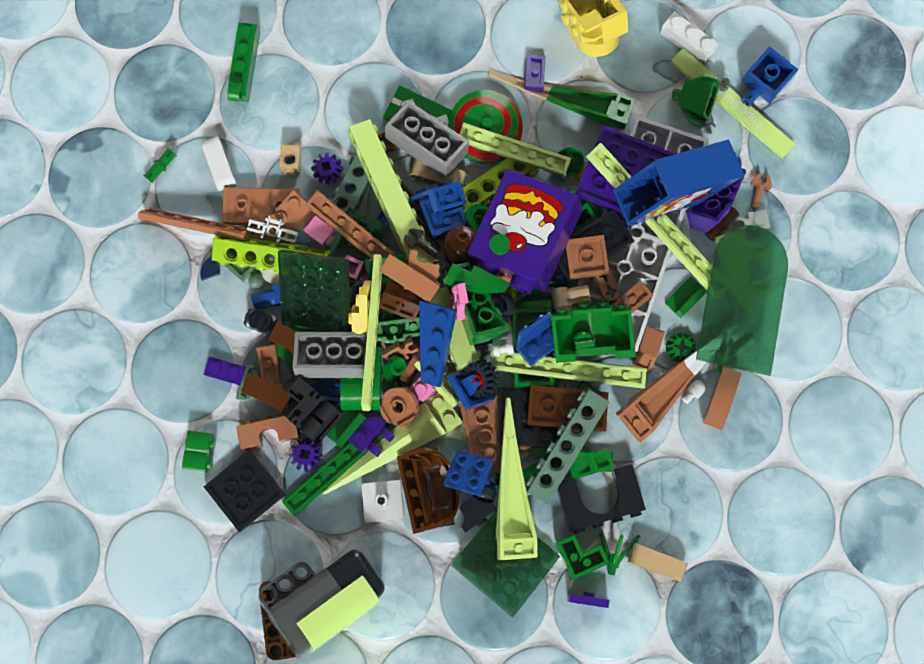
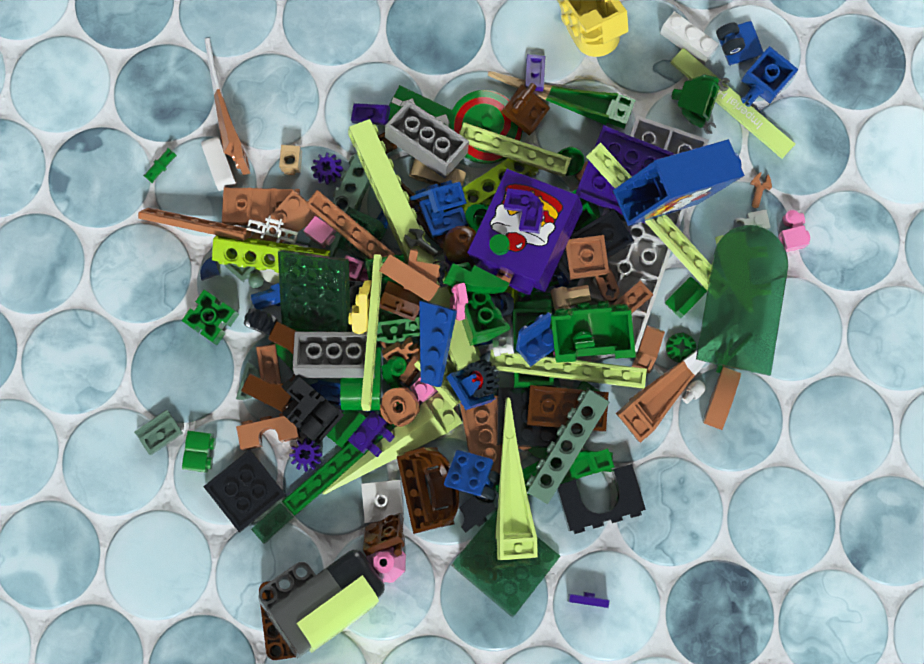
dark purple plate [203,357,246,386] -> none
green hinge [227,22,260,102] -> none
green brick [555,535,610,580] -> none
green plant [599,532,641,575] -> none
tan beam [627,543,688,582] -> none
dark purple wedge [686,168,746,233] -> none
reddish brown pin [704,206,740,242] -> none
none -> sand green plate [134,410,183,455]
none -> green brick [181,290,239,345]
none -> nougat plate [205,38,250,175]
none -> clear green plate [251,503,294,544]
none -> dark purple plate [351,103,391,125]
none -> reddish brown plate [363,513,405,556]
none -> bright pink cone [366,546,406,583]
none -> reddish brown plate [501,83,550,136]
none -> dark purple plate [504,188,544,234]
none -> blue plate [716,21,764,66]
none -> bright pink brick [778,210,810,253]

